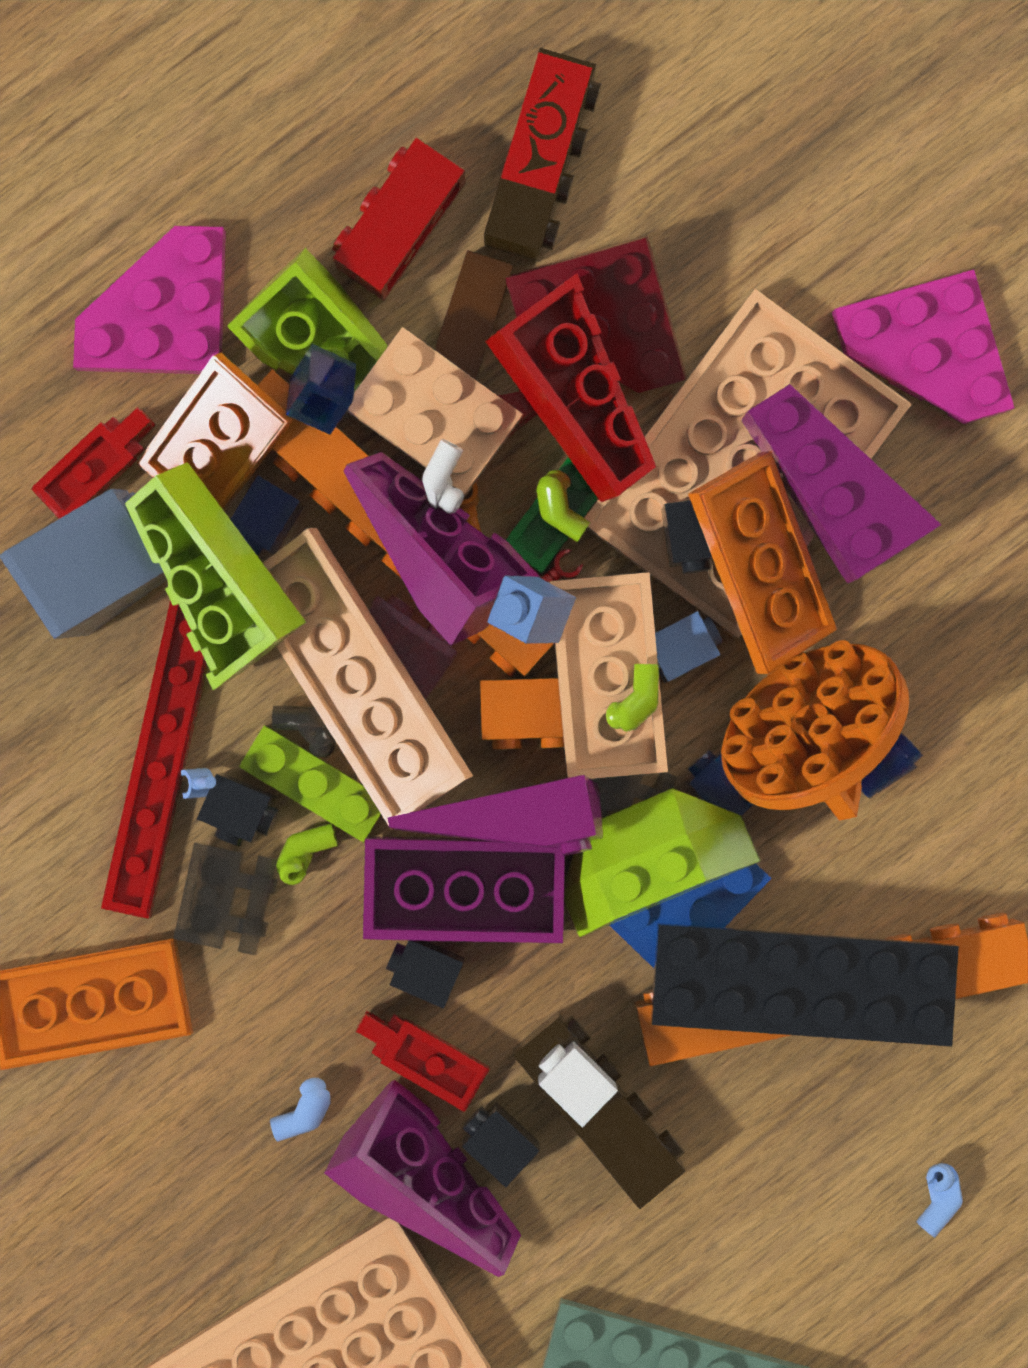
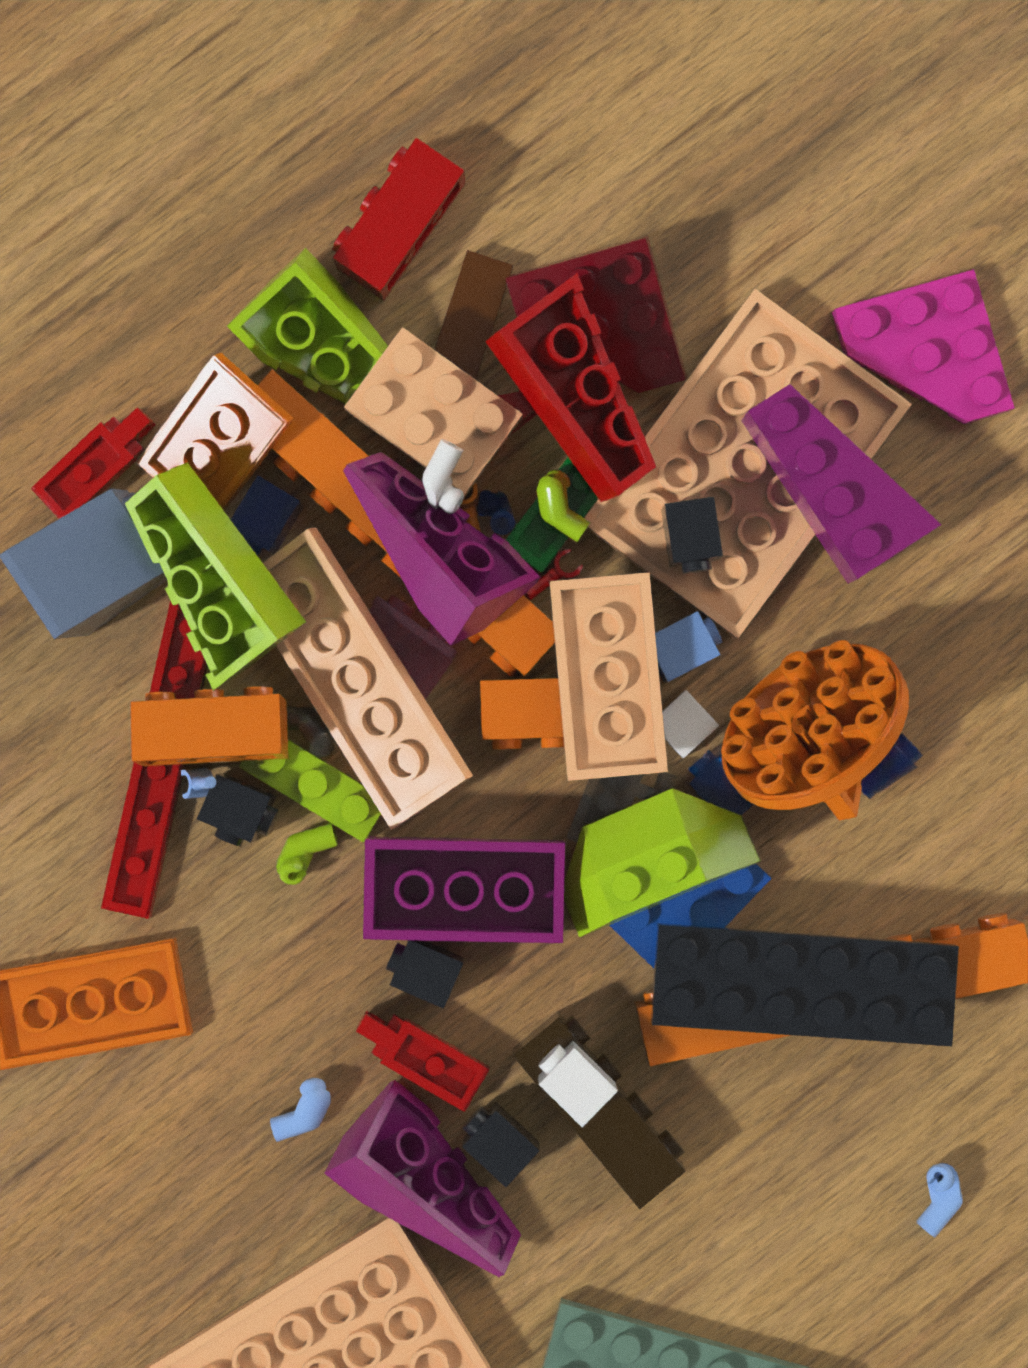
dark pink plate [73,226,226,374] -> none
clear smoke plate [173,842,278,955] -> none
clear blue brick [286,344,356,435] -> none
magenta wedge [387,775,603,855] -> none
brick [484,48,602,262] -> none
medium blue brick [487,576,576,644] -> none
lime arm [606,664,659,732] -> none
orange tile [688,451,837,674] -> none
none -> orange brick [131,686,289,766]
none -> arm [476,490,515,535]
none -> white tile [662,690,719,759]

